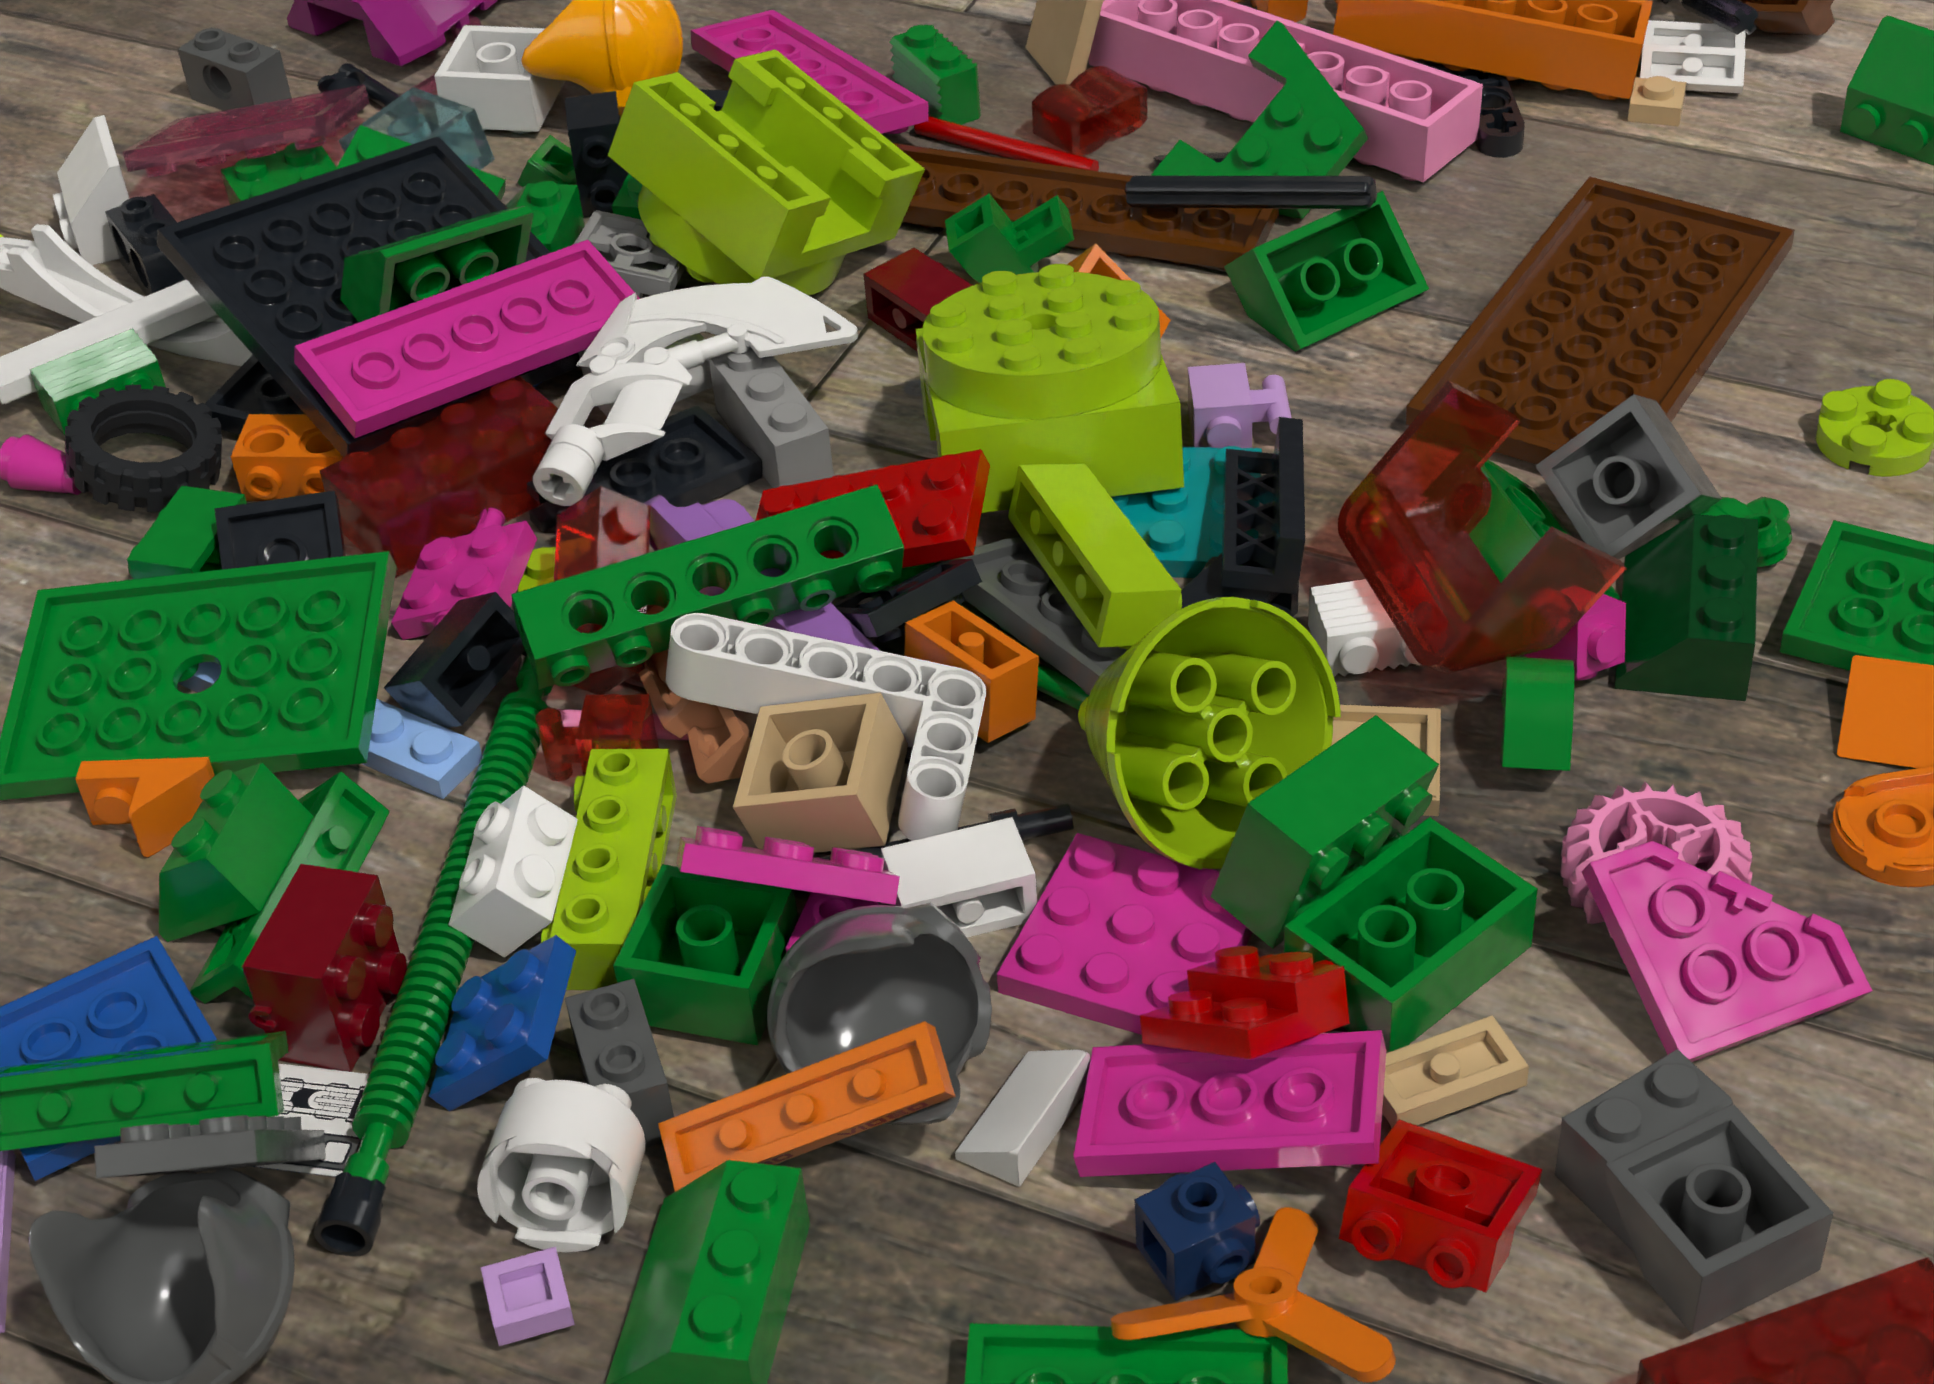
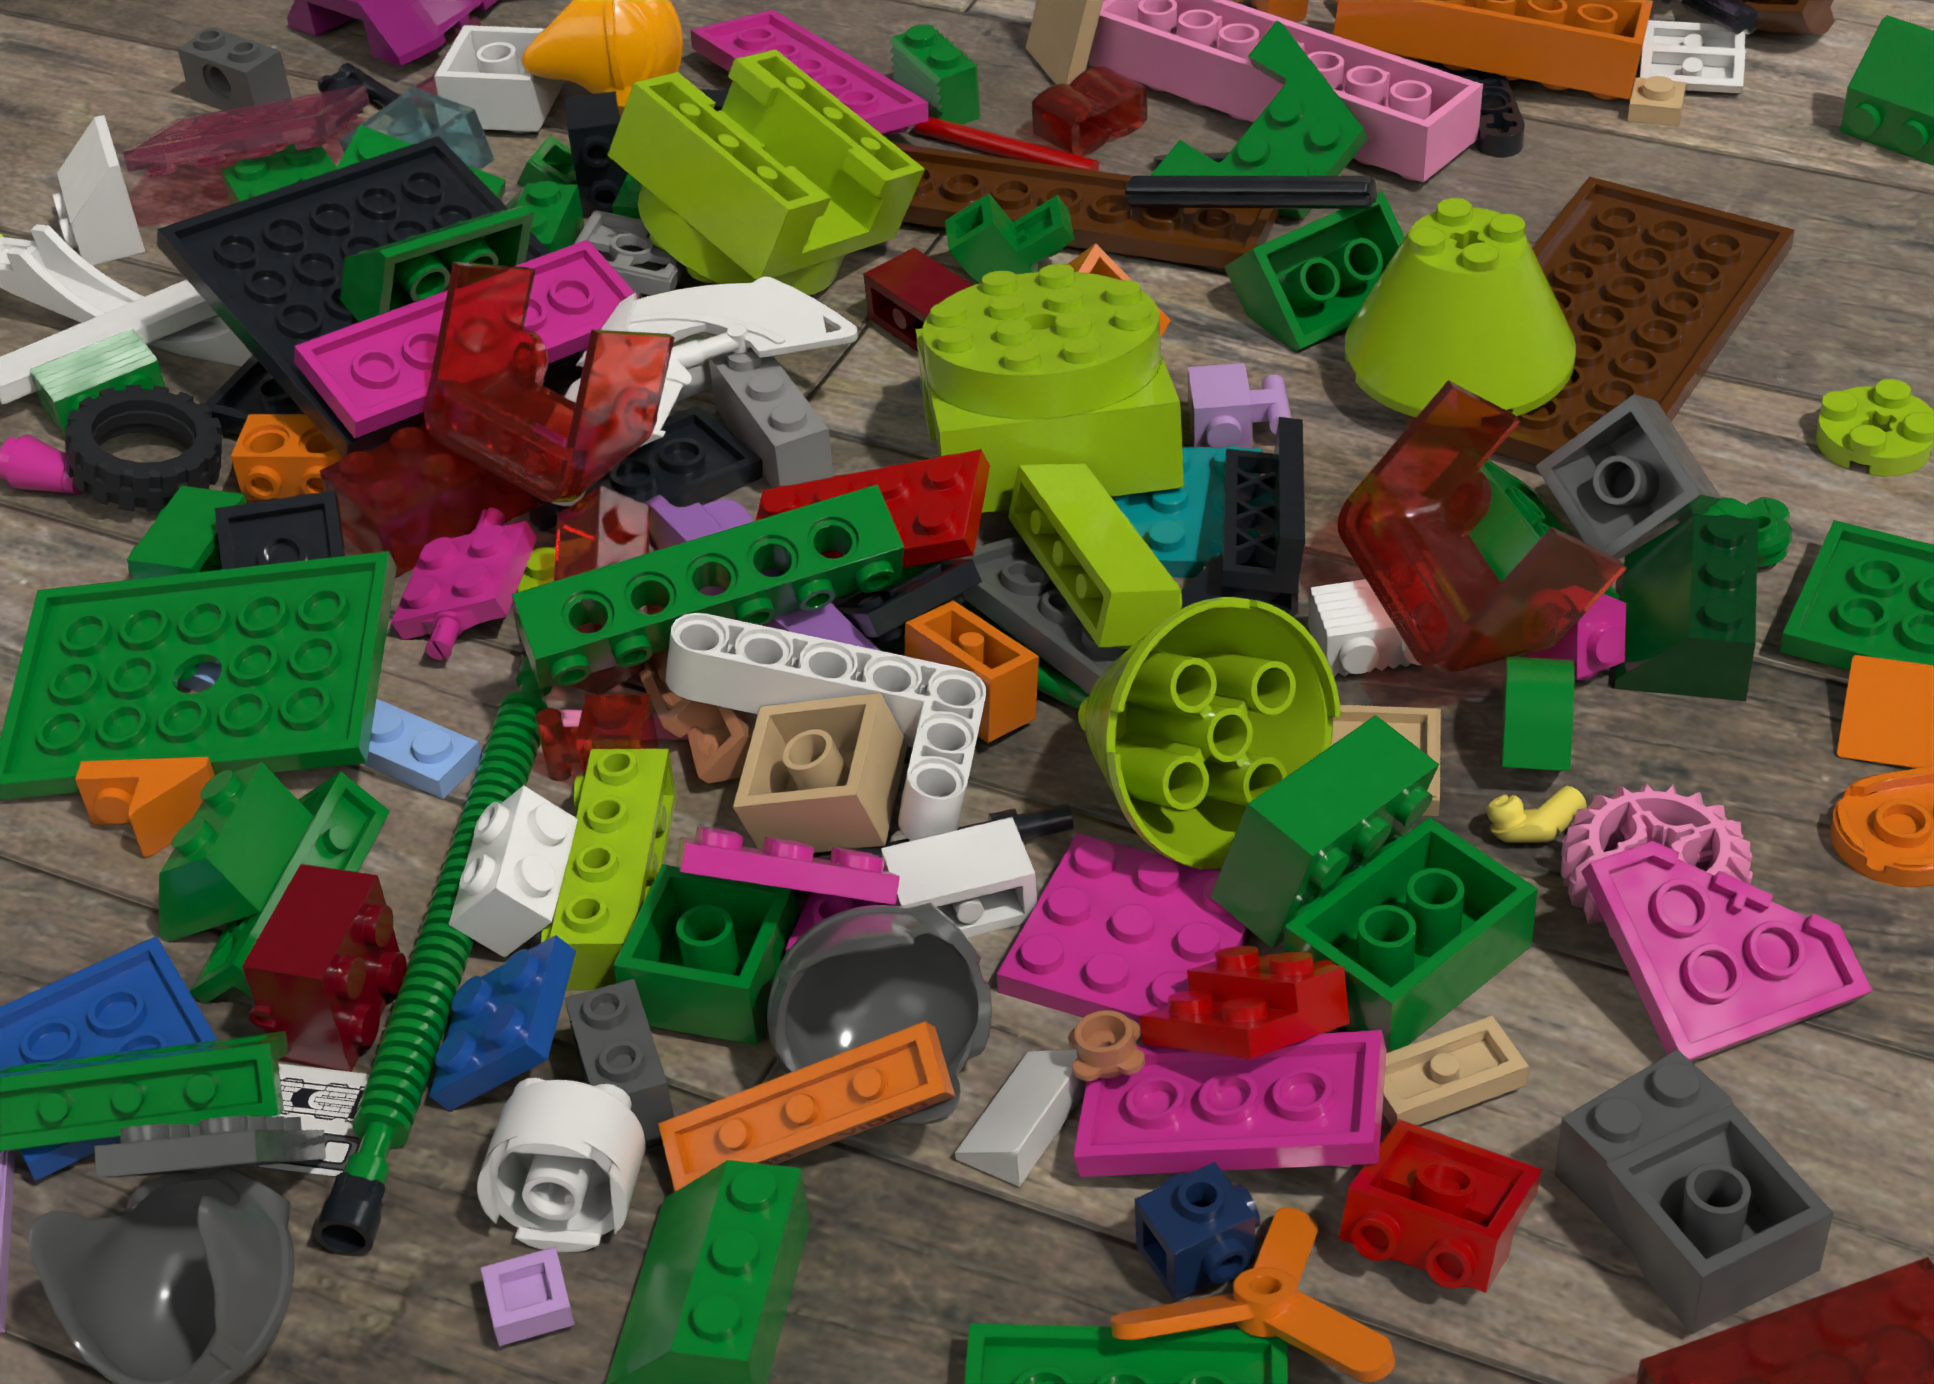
black brick [105,194,186,296] -> none
black brick [384,592,525,728] -> none
none -> clear red windscreen [424,262,675,502]
none -> nougat plate [1068,1010,1145,1081]
none -> lime cone [1345,198,1576,424]
none -> light yellow arm [1487,786,1587,843]

